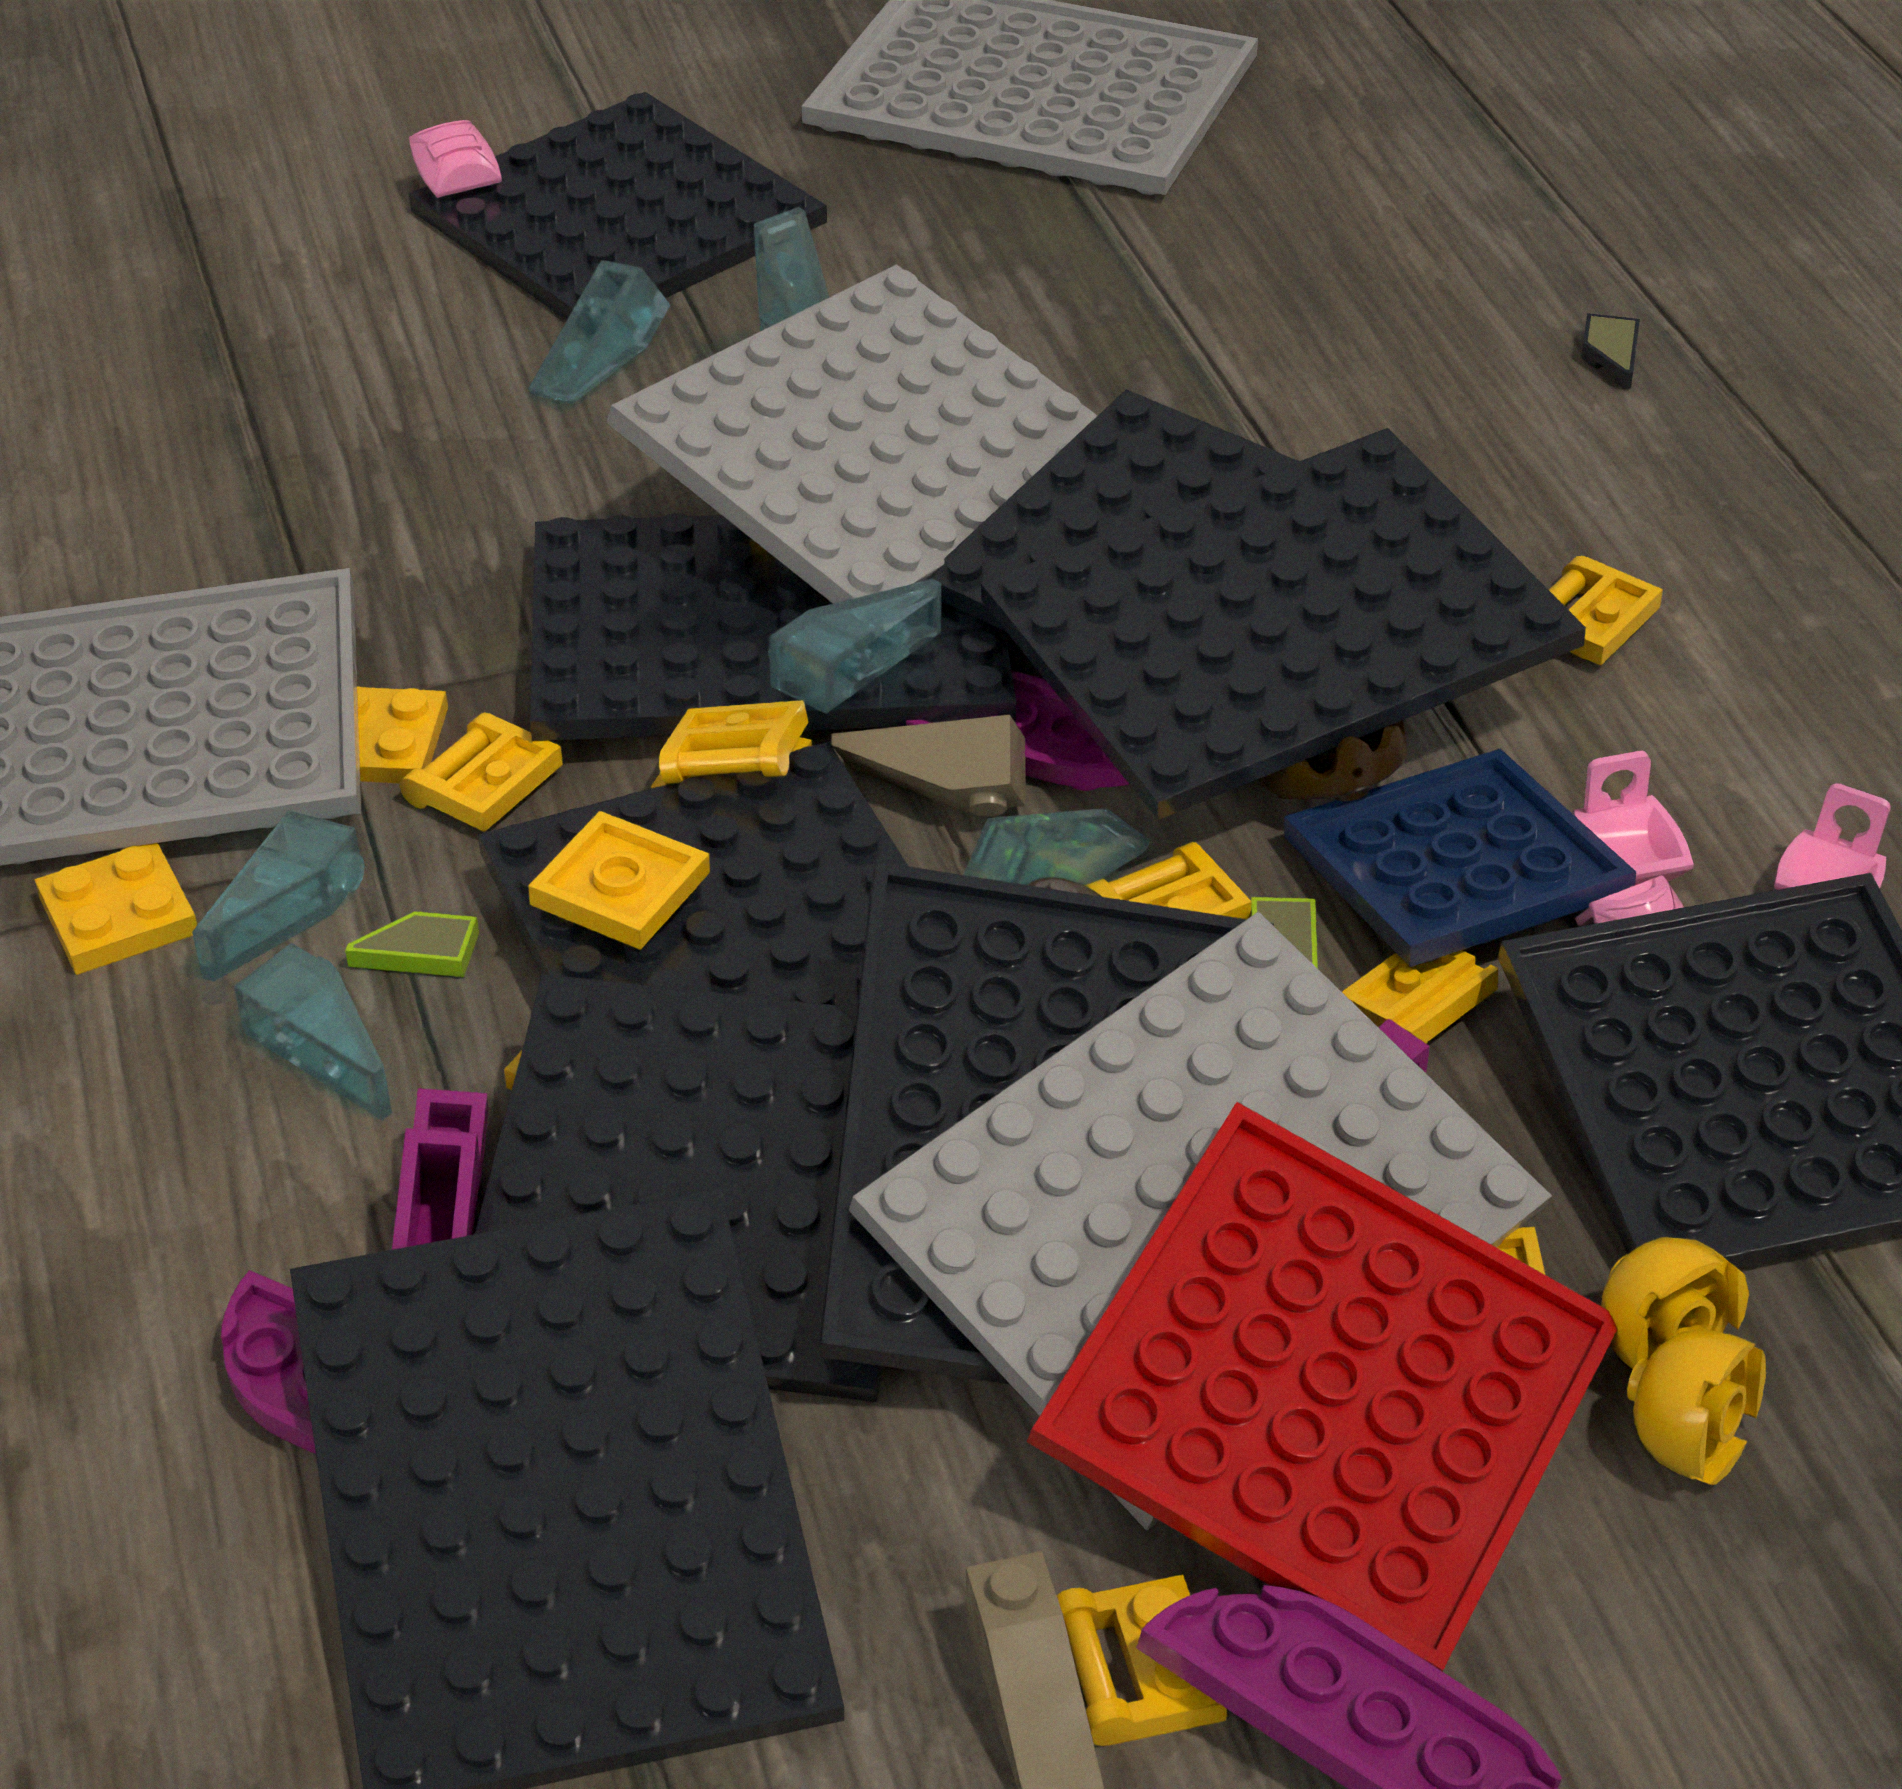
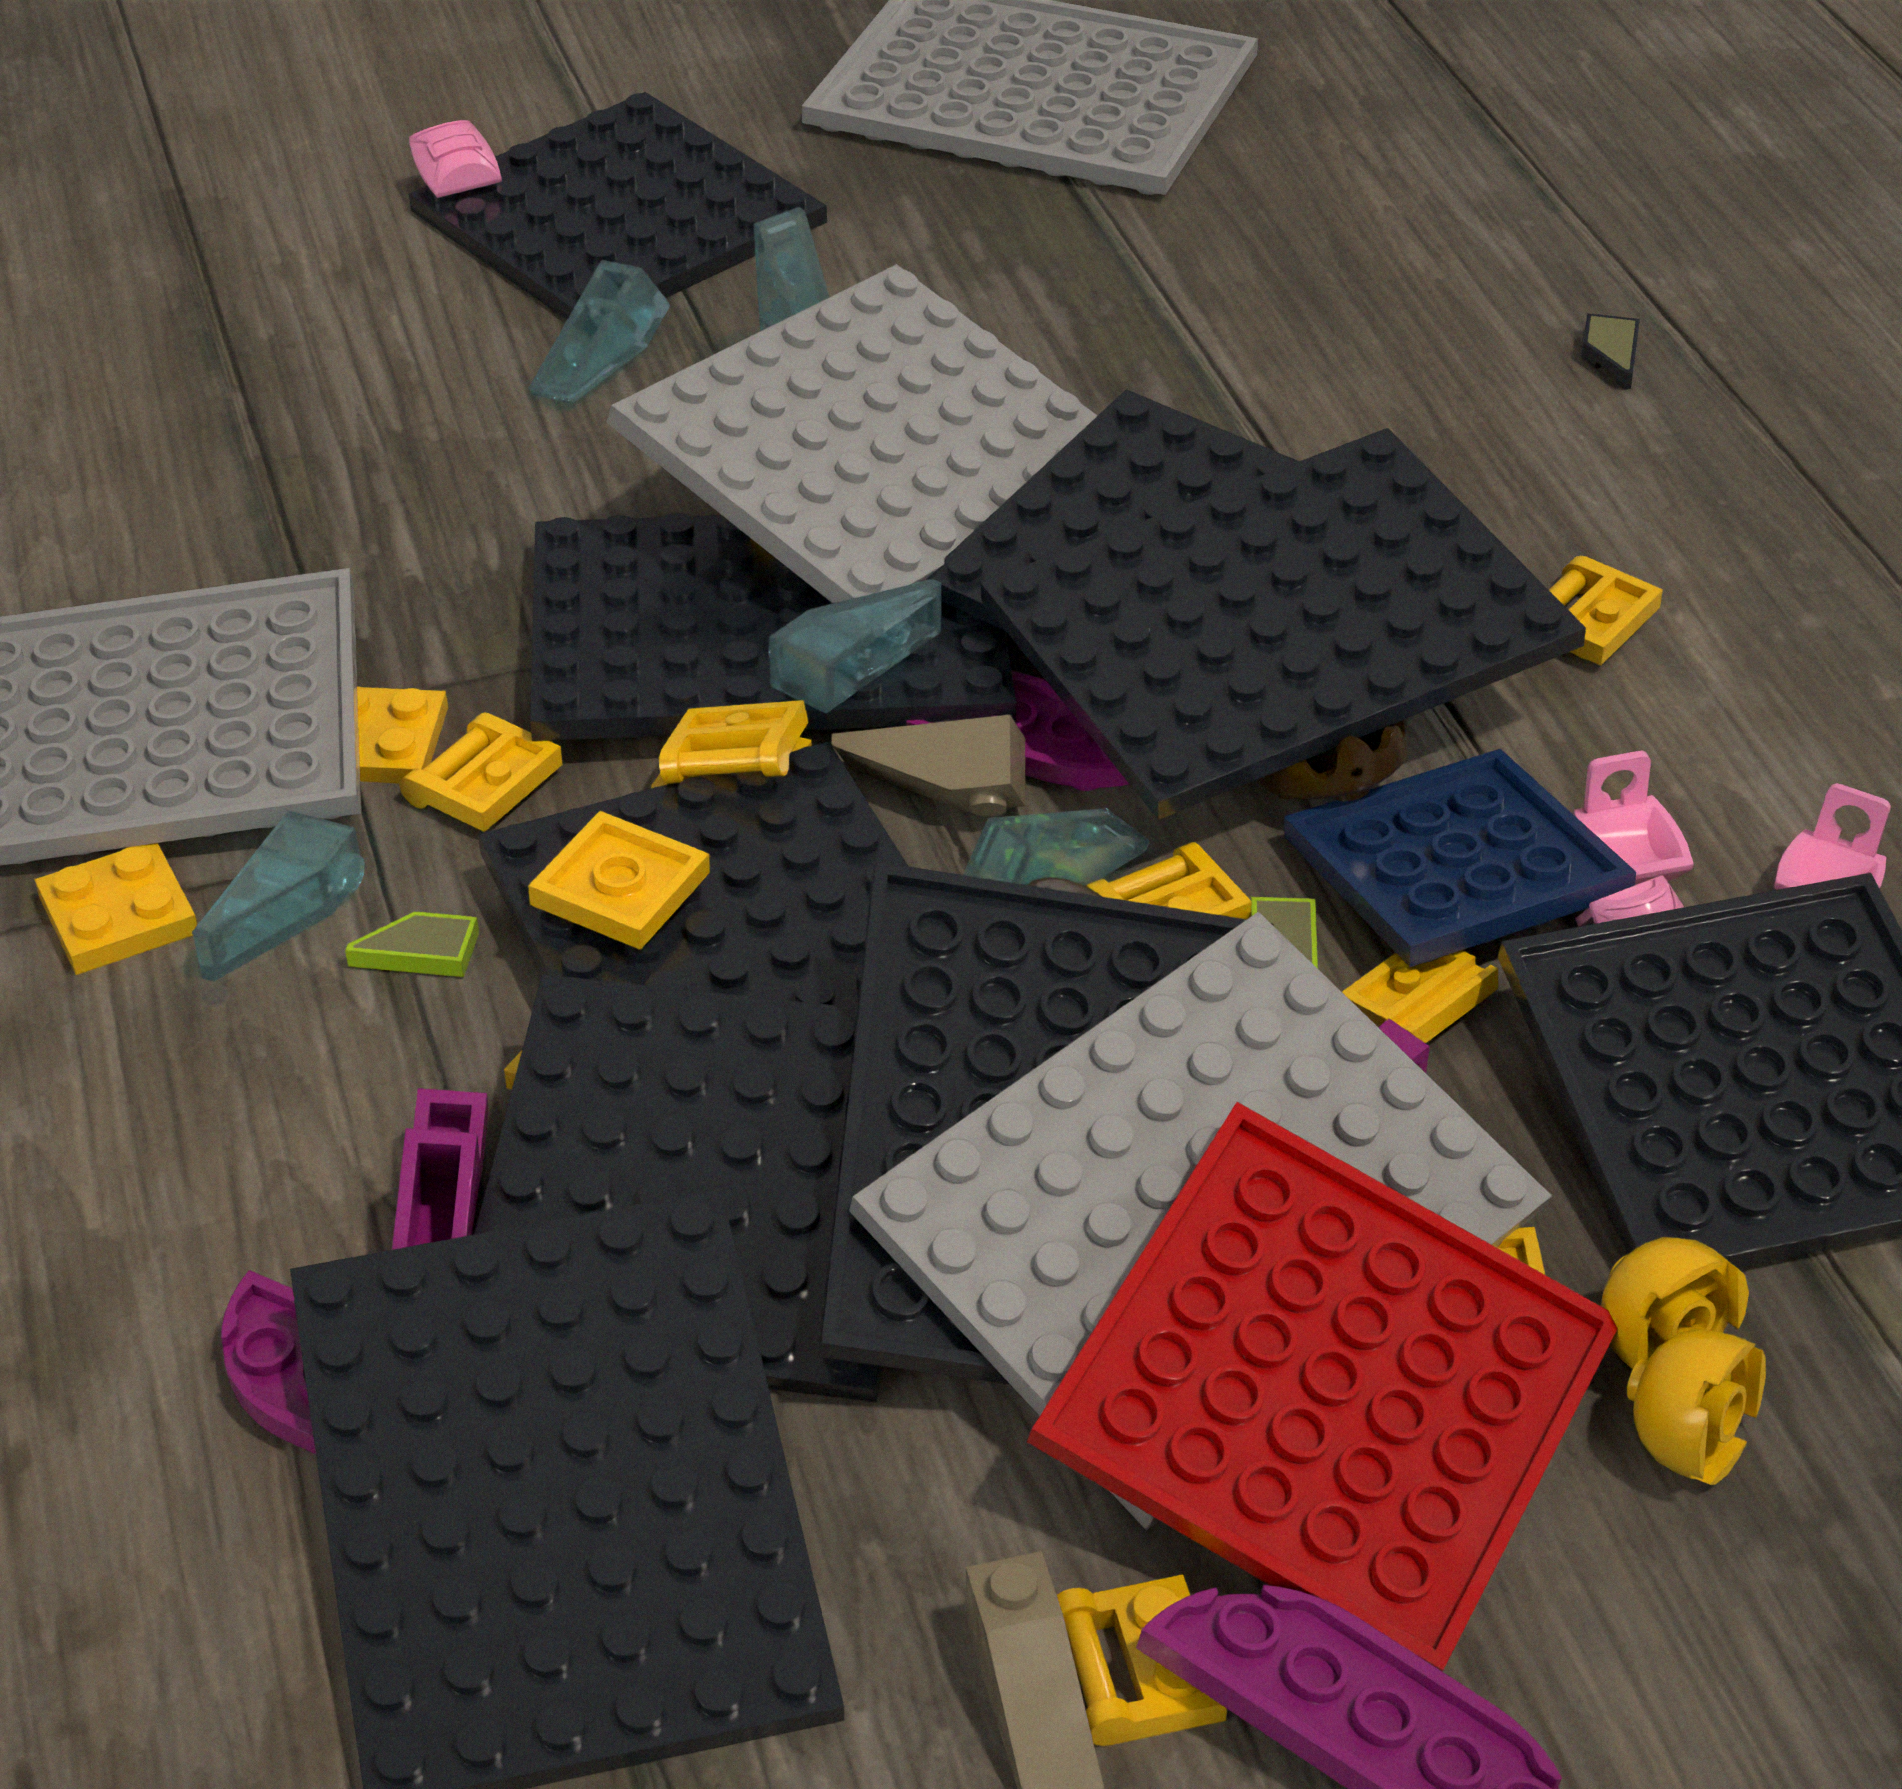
clear light blue slope [234,943,392,1121] -> none

